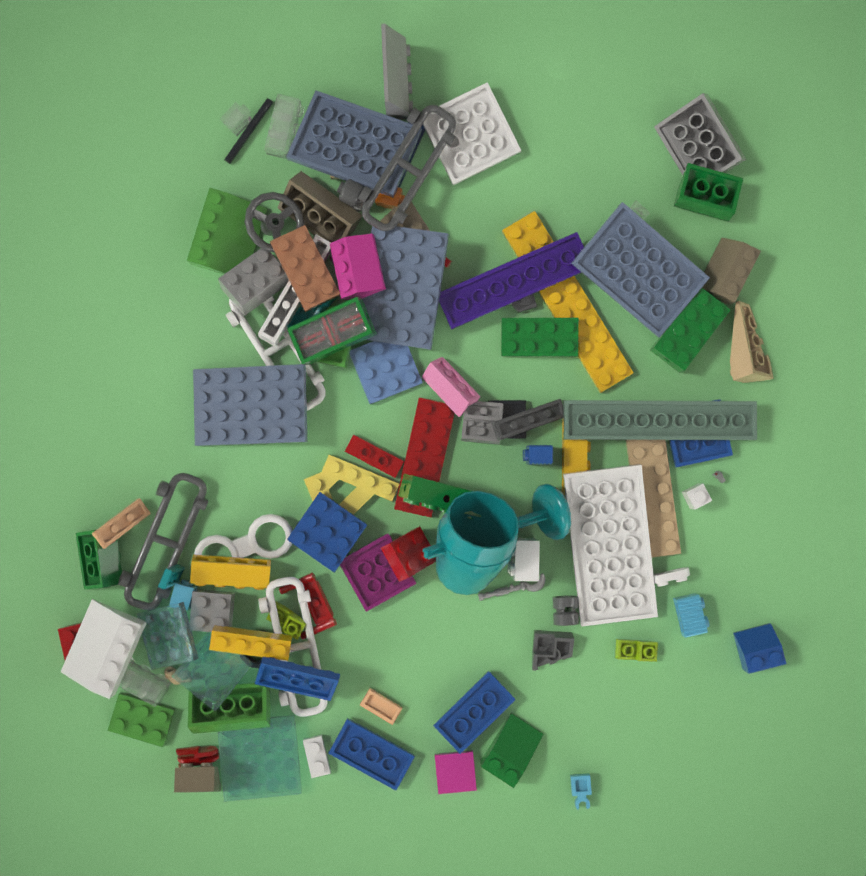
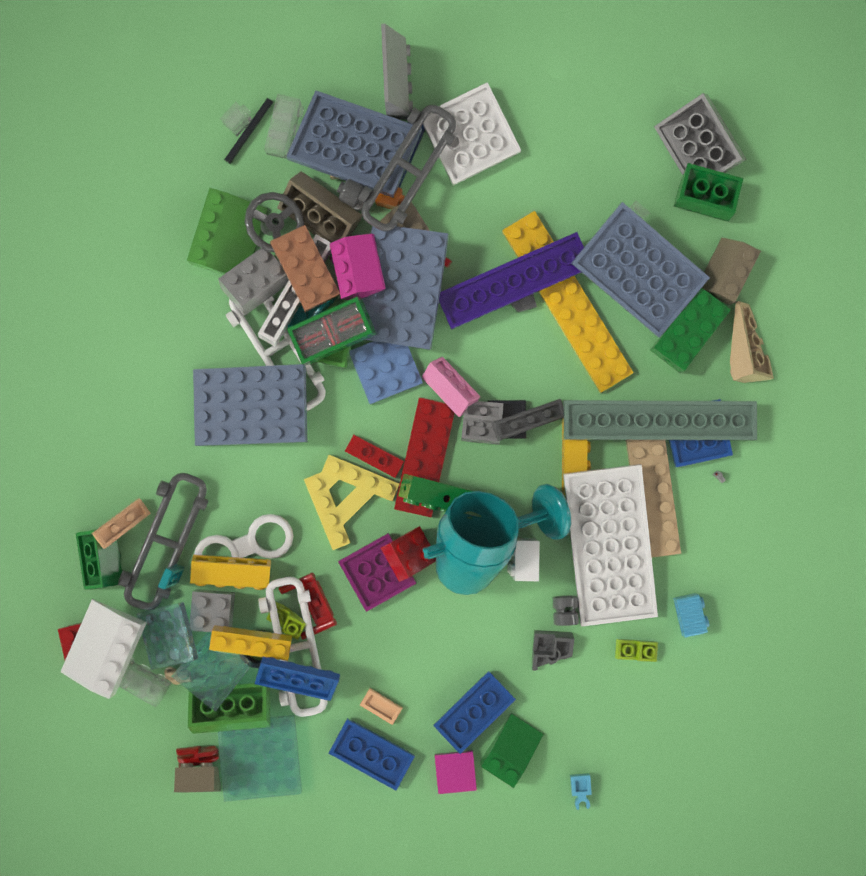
bright green plate [107,692,175,747] -> none
medium azure brick [169,579,198,611] -> none
blue plate [287,492,368,573] -> none
white plate [303,734,331,778] -> none
light grey piece [478,573,546,601] -> none
green plate [501,318,579,356] -> none
blue brick [523,445,553,465] -> none
white plate [653,567,690,587] -> none
white brick [681,483,712,510] -> none
blue slope [733,623,787,674] -> none

